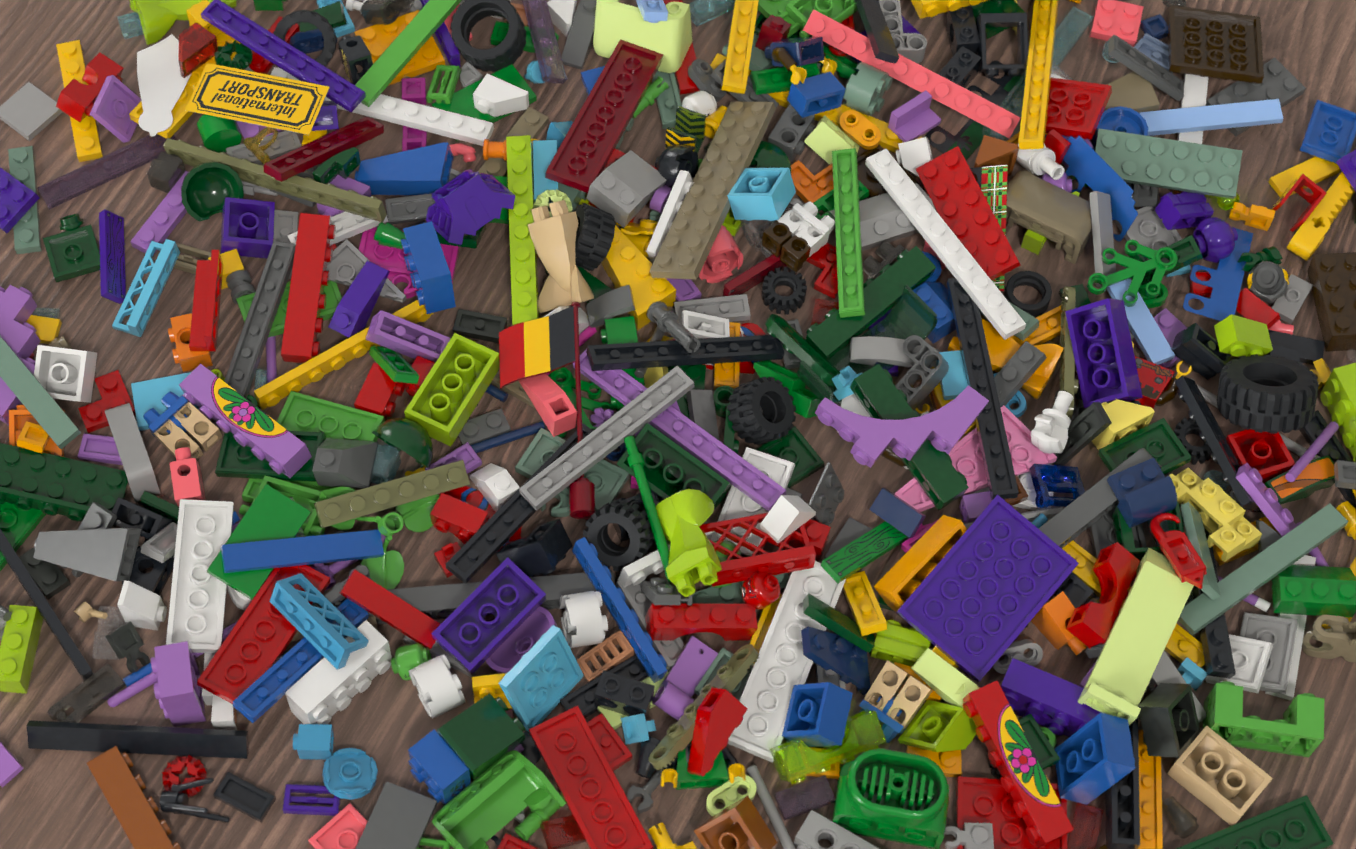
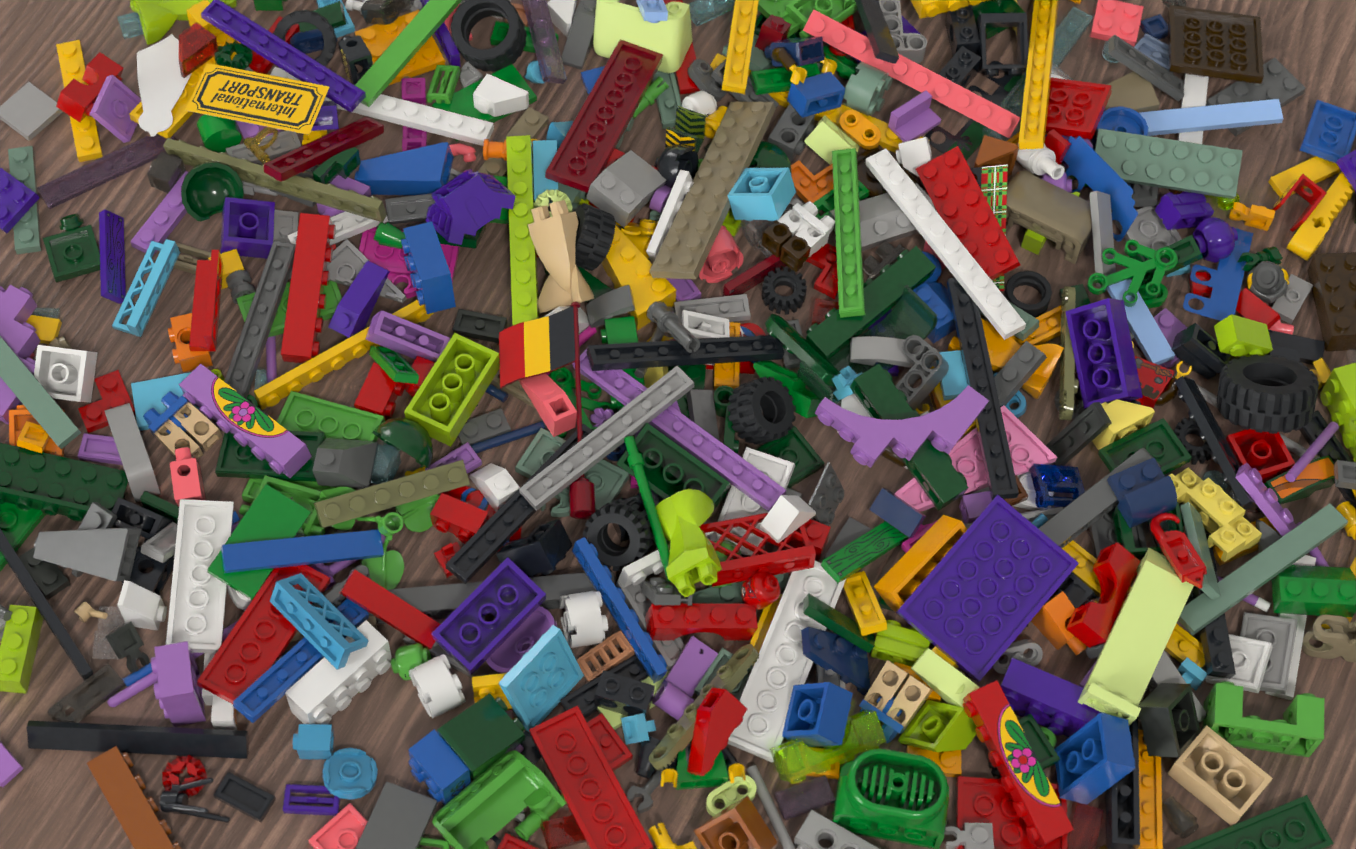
white piece [1031,391,1073,454] -> none

